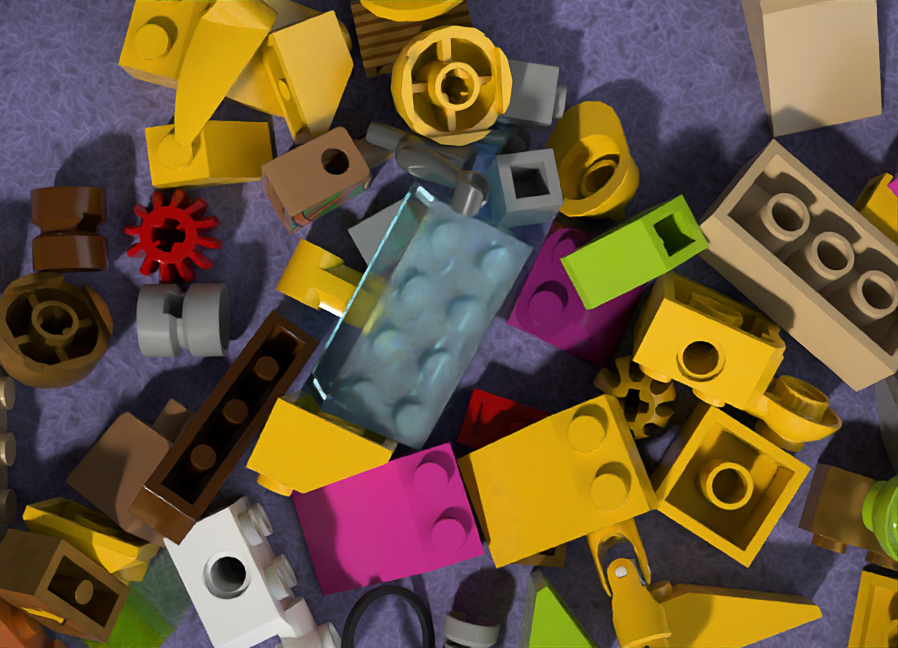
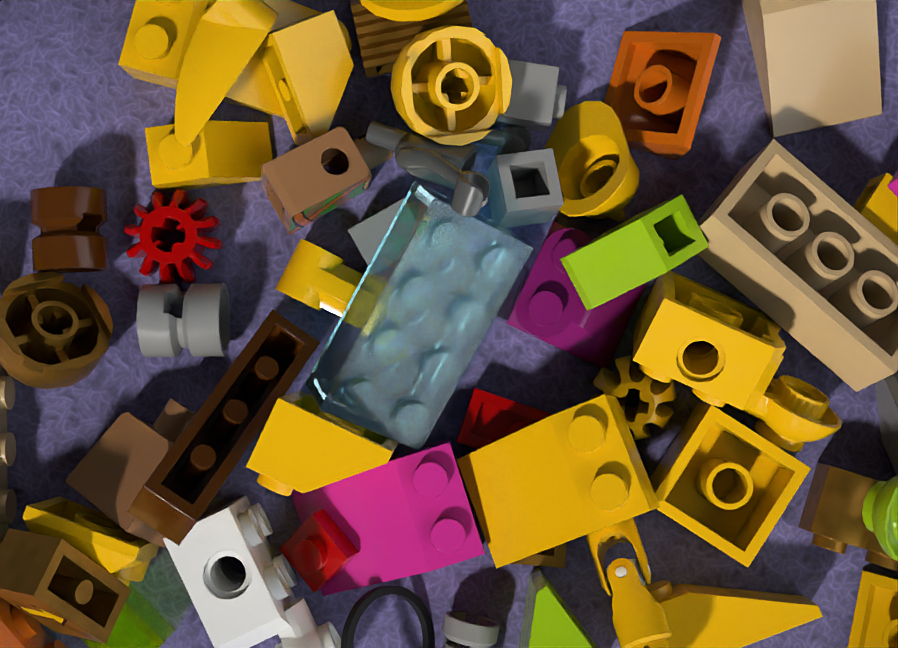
none -> red plate [279,509,359,593]
none -> orange slope [604,31,721,161]

